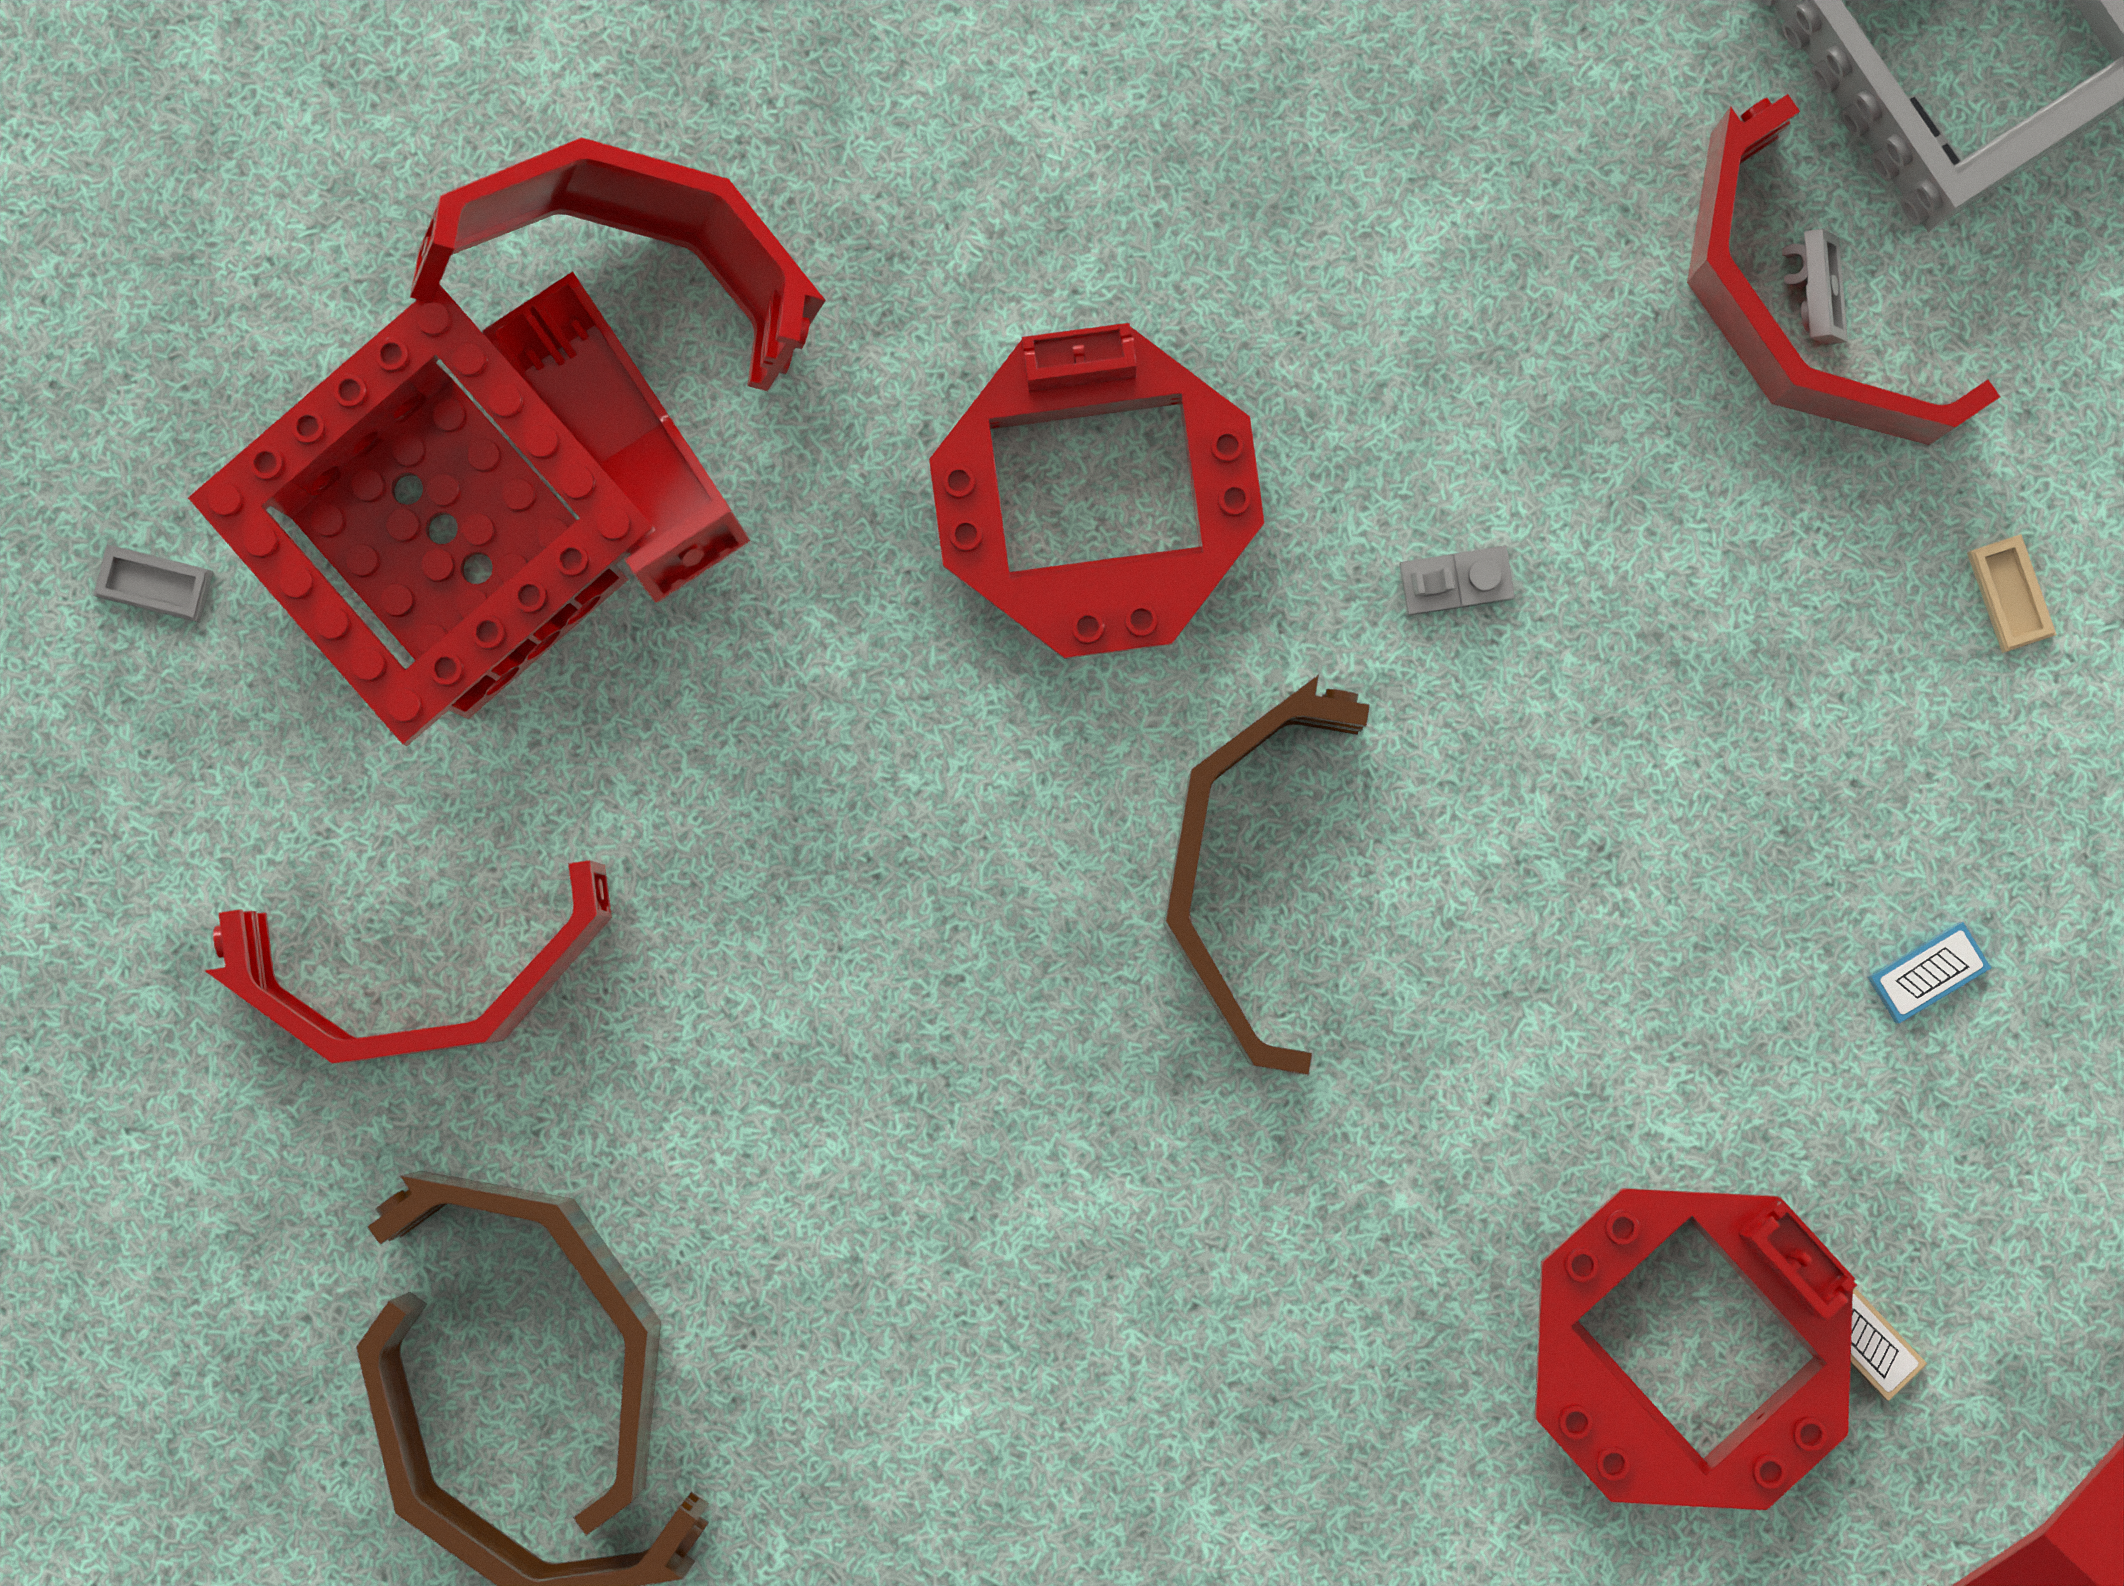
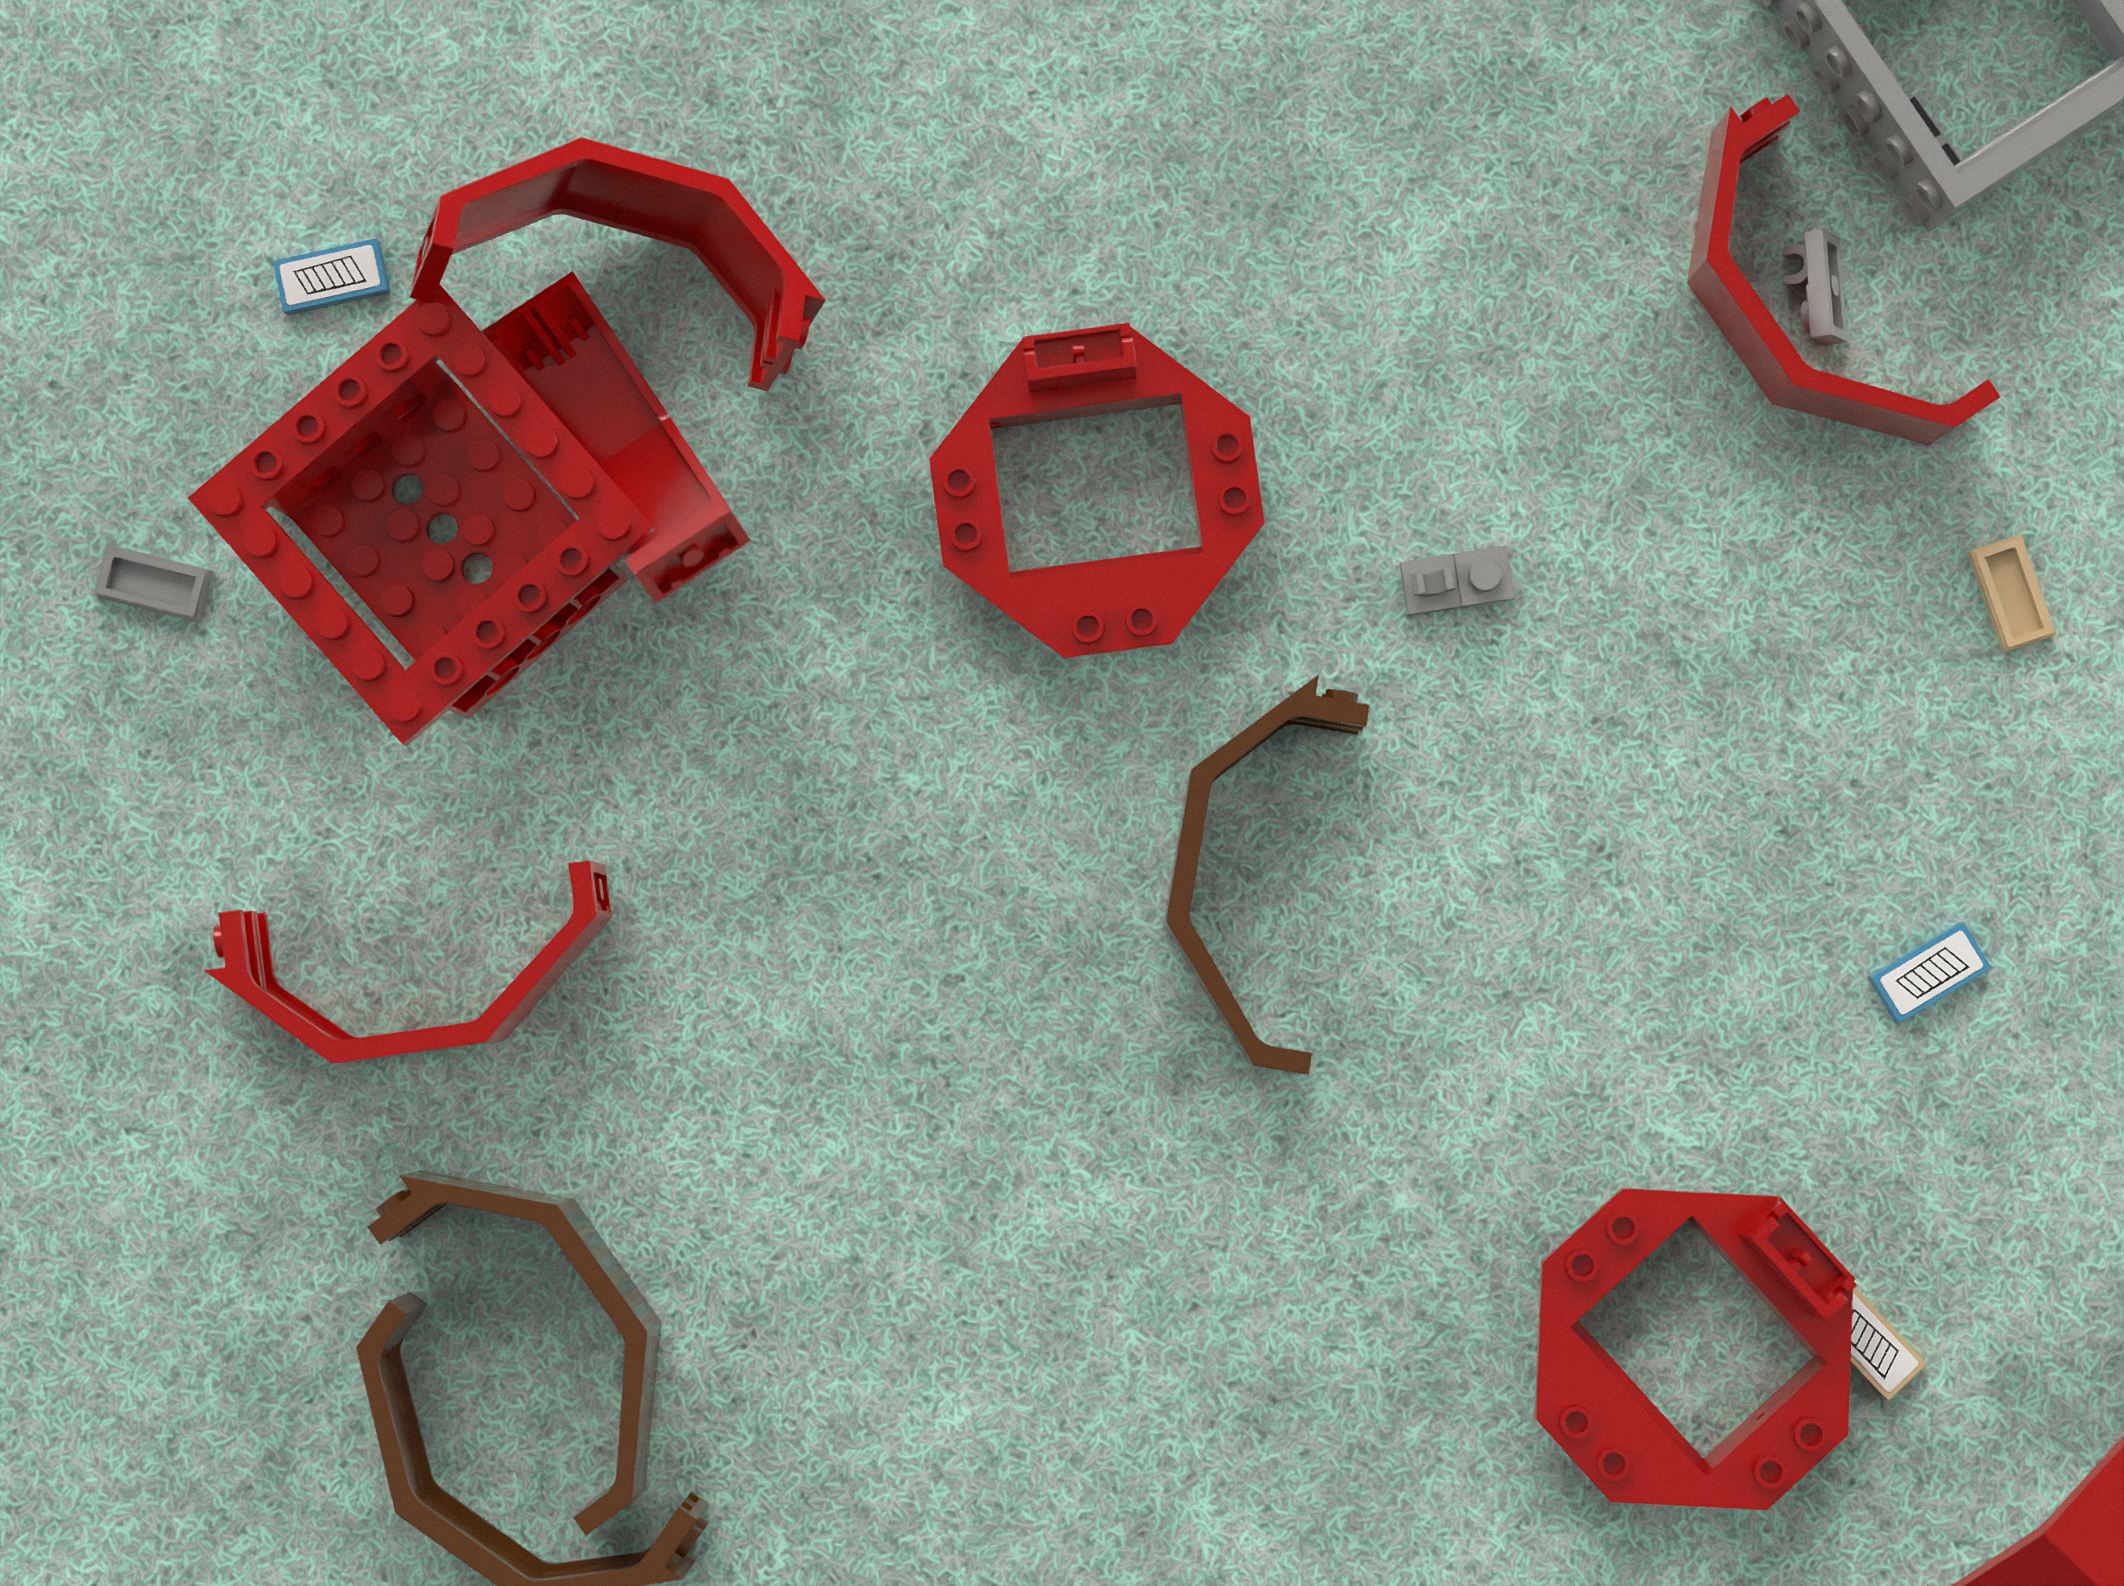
none -> tile [273,238,391,316]

